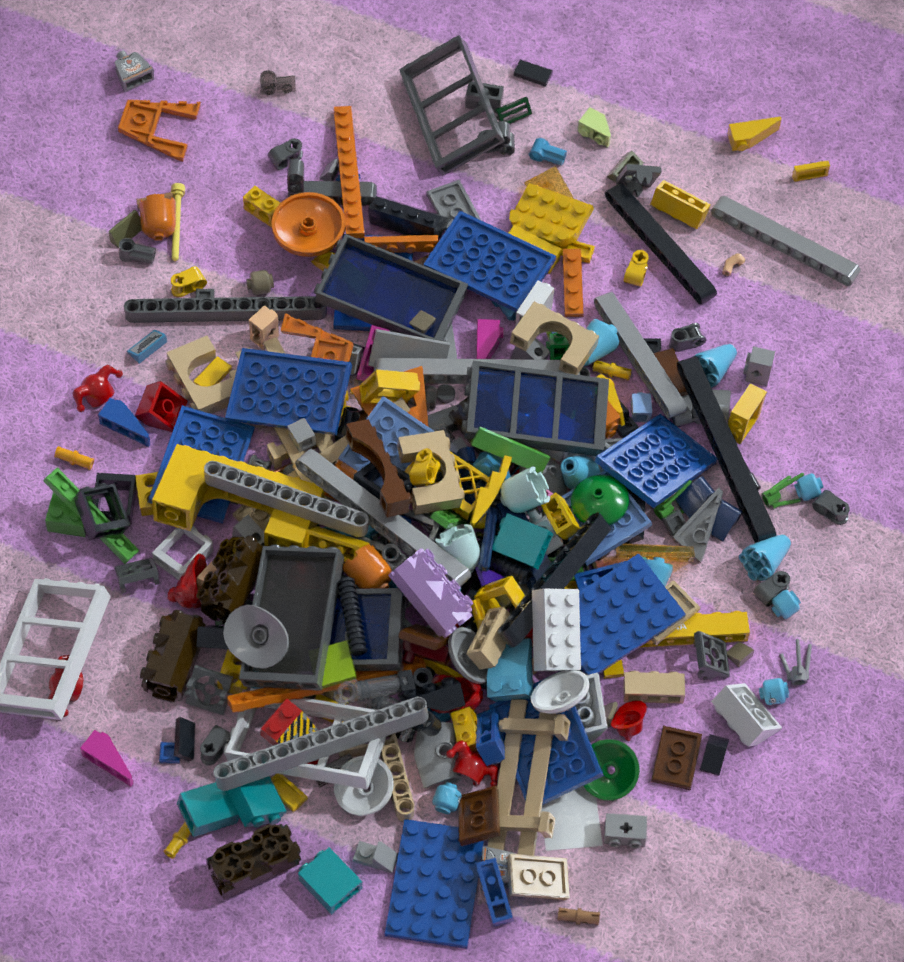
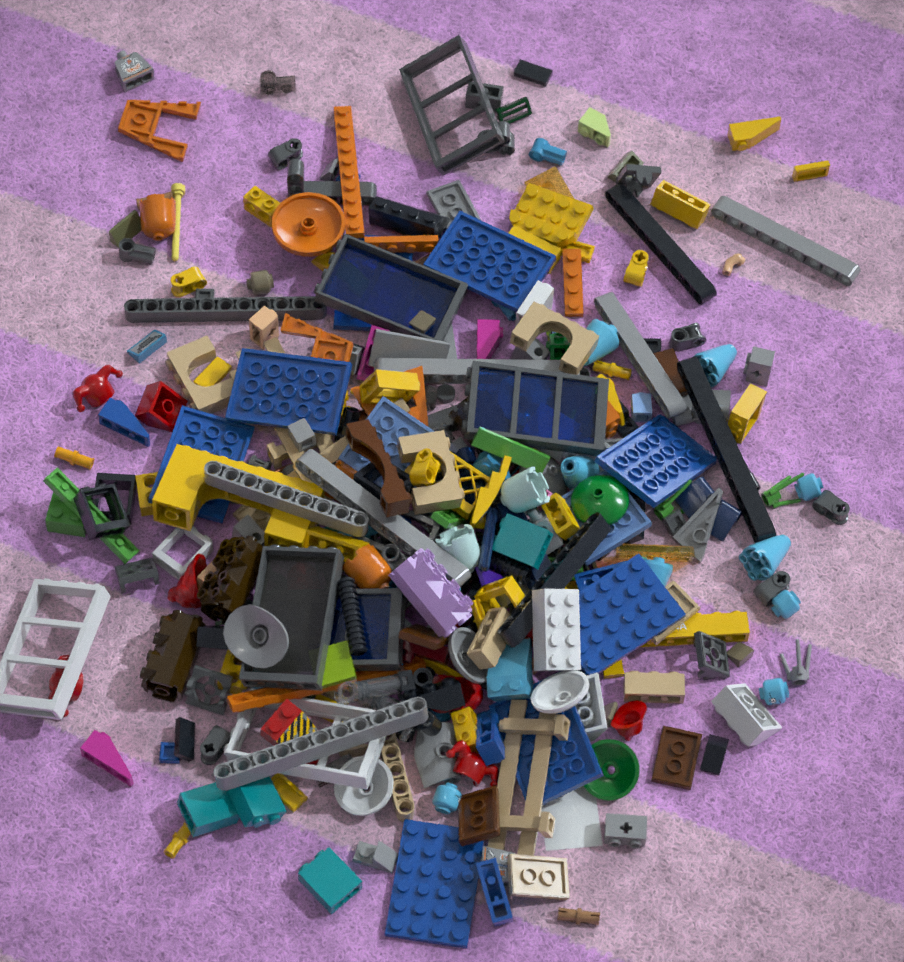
dark brown brick [206,824,301,900] -> none

